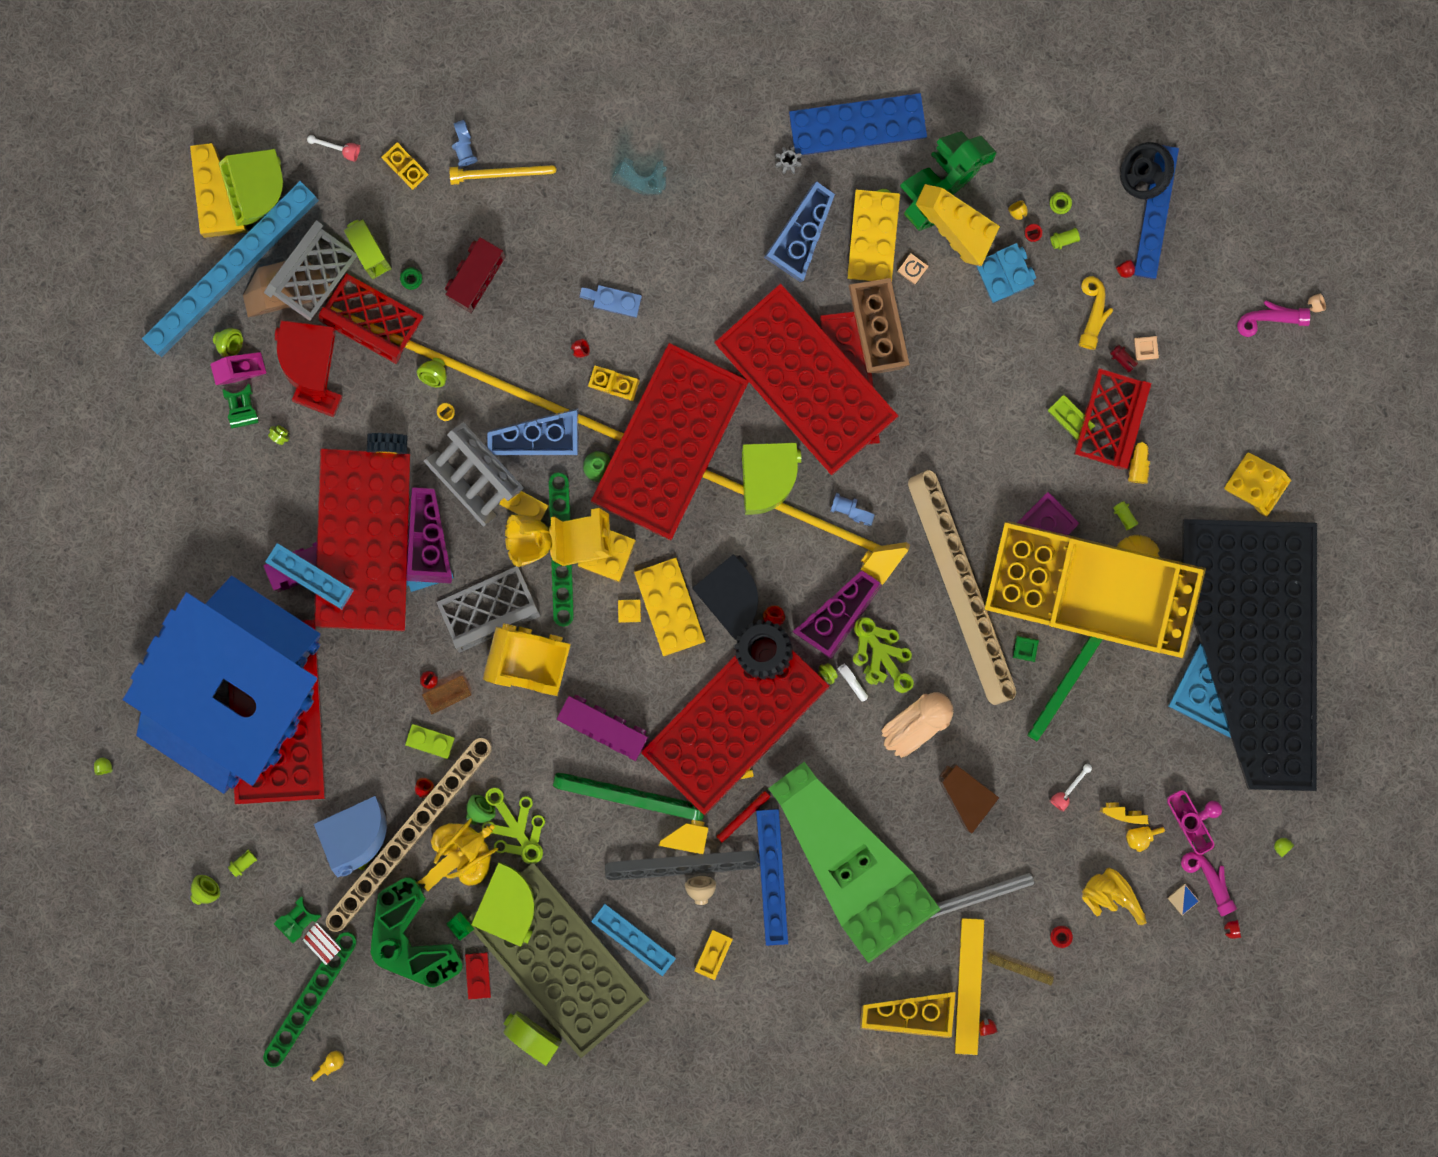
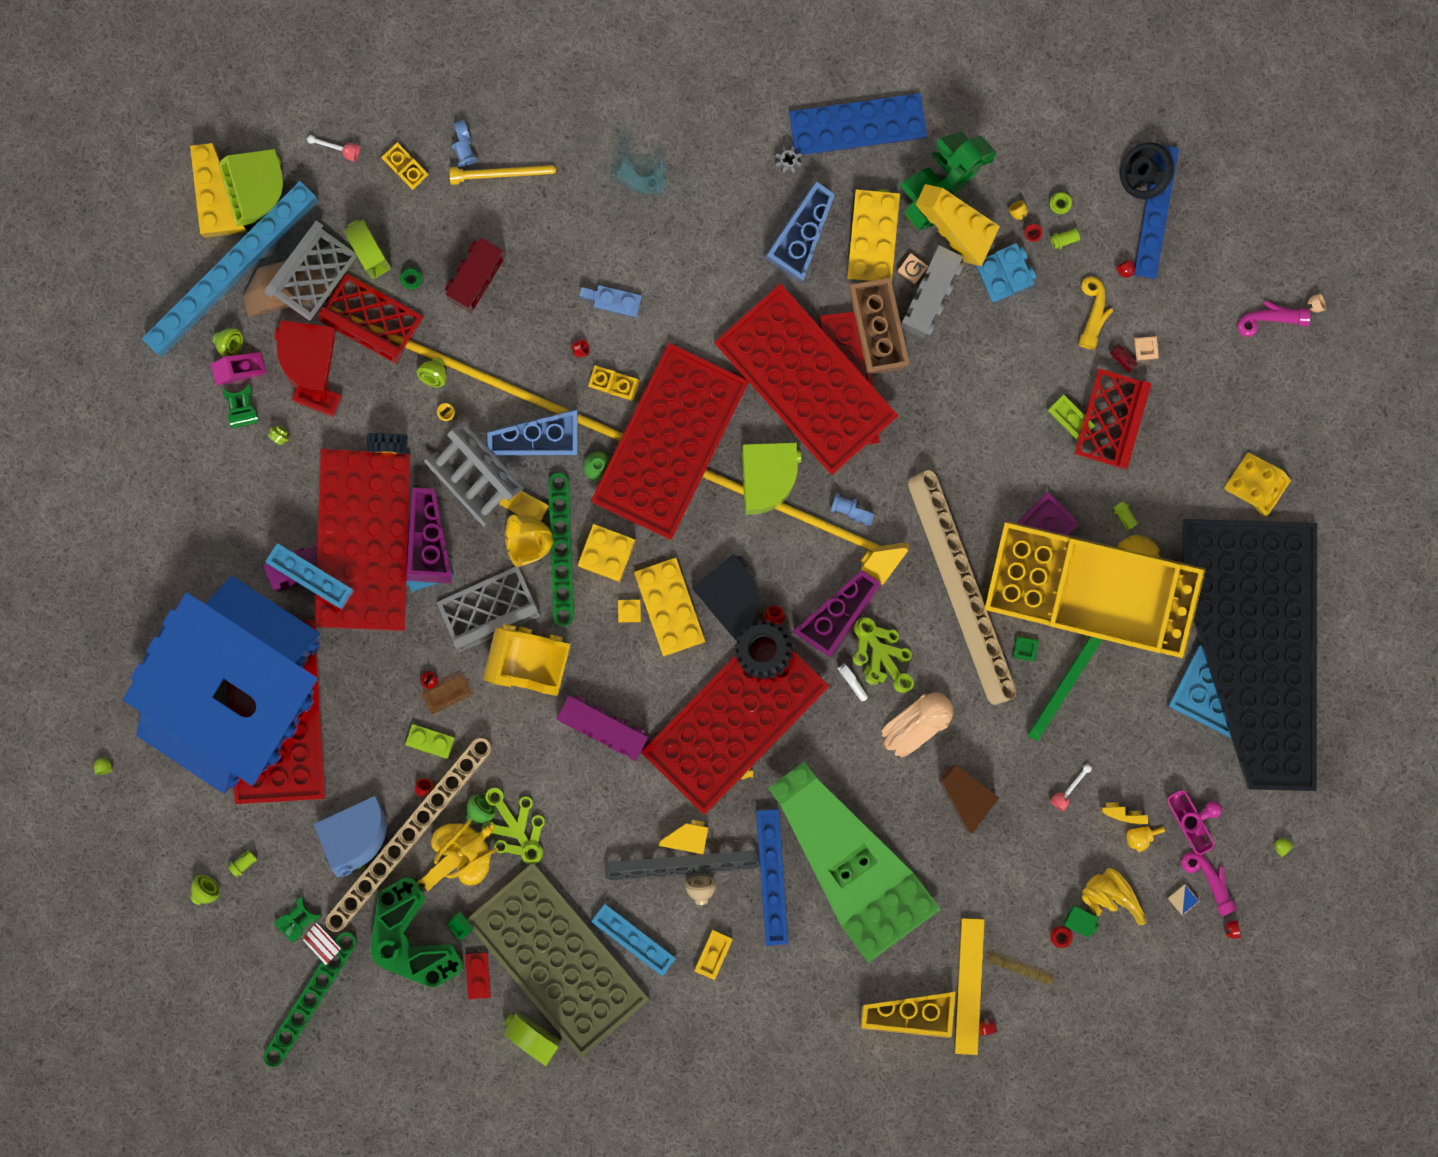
yellow piece [310,1050,344,1082] -> none
lime brick [471,862,535,947] -> none
yellow panel [549,508,611,566] -> none
green beam [553,773,704,820] -> none
red bar [716,790,771,843] -> none
lime plate [818,663,838,685] -> none
light grey axle [931,873,1034,918] -> none
yellow hinge [1128,442,1150,484] -> none
none -> light grey wedge [901,245,964,339]
none -> green brick [1062,905,1099,938]

